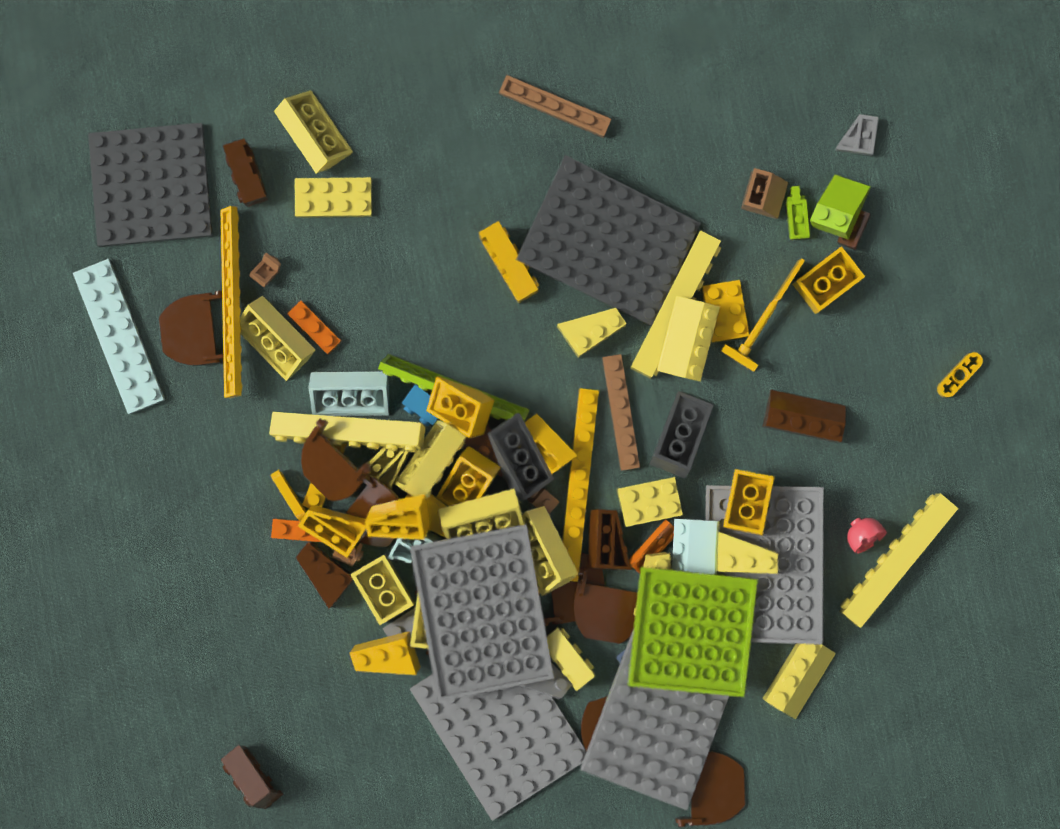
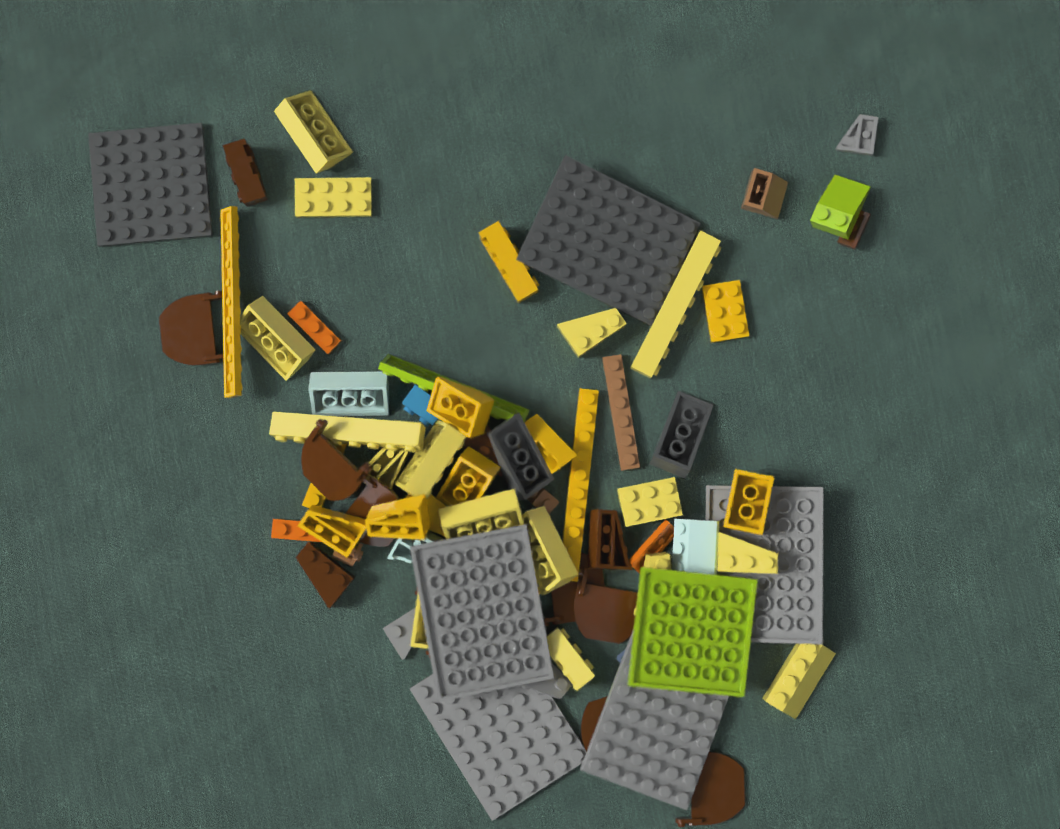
light aqua plate [73,259,165,414] -> none
reddish brown wedge [221,745,284,809] -> none
medium nougat bracket [250,253,281,288] -> none
yellow beam [270,469,306,521] -> none
light yellow brick [350,554,415,625] -> none
yellow wedge [350,631,421,675] -> none
medium nougat plate [499,75,611,138] -> none
light yellow slope [657,296,720,382] -> none
yellow piece [721,258,805,371] -> none
reddish brown slope [763,390,846,443] -> none
lime hinge [786,186,810,240] -> none
yellow brick [792,246,865,314] -> none
light yellow brick [839,493,958,628] -> none
coral cylinder [847,518,887,554] -> none
yellow beam [937,352,983,398] -> none

